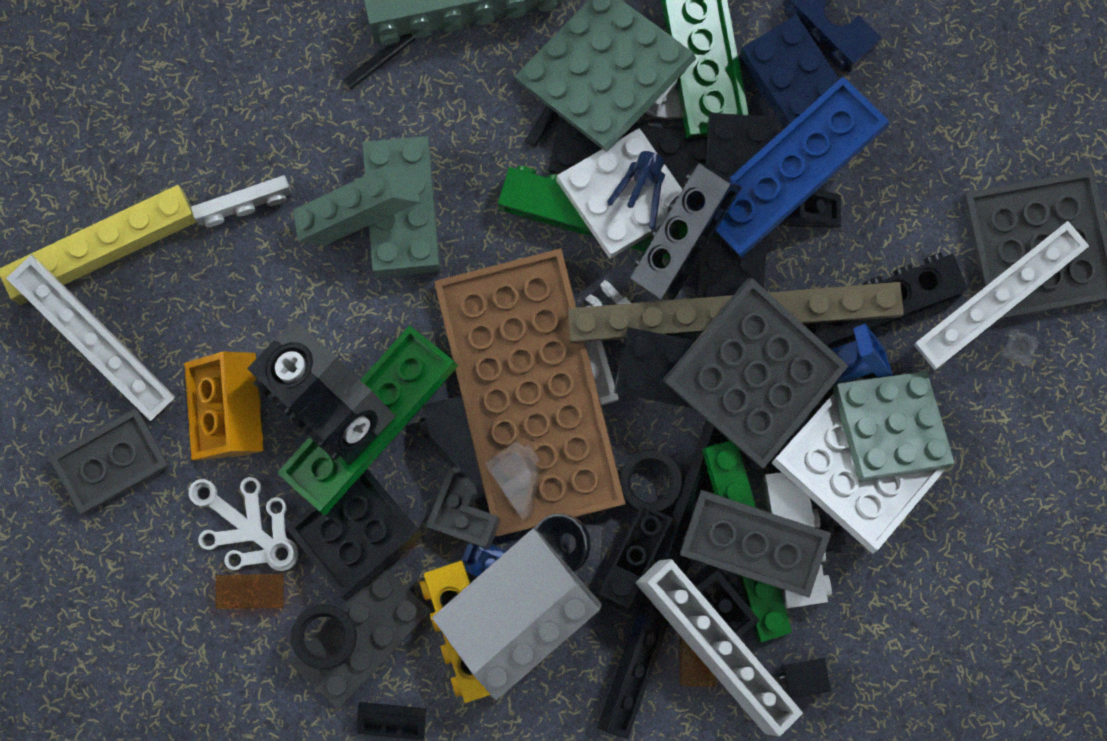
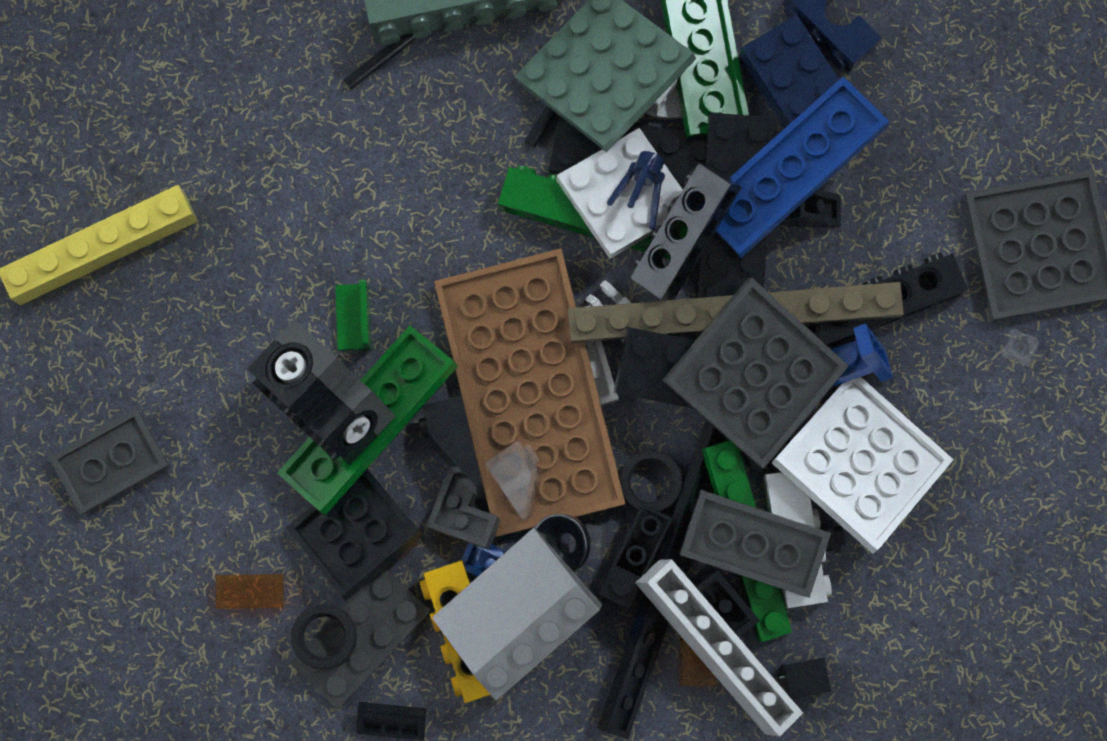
white plate [6,254,175,421] -> none
light orange slope [184,351,263,460] -> none
white plant [189,477,299,571] -> none
white plate [191,175,292,227] -> none
sand green brick [293,165,420,245] -> none
sand green brick [362,136,441,278] -> none
sand green plate [832,371,955,482] -> none
white plate [914,221,1089,370] -> none
none -> green panel [335,279,371,351]

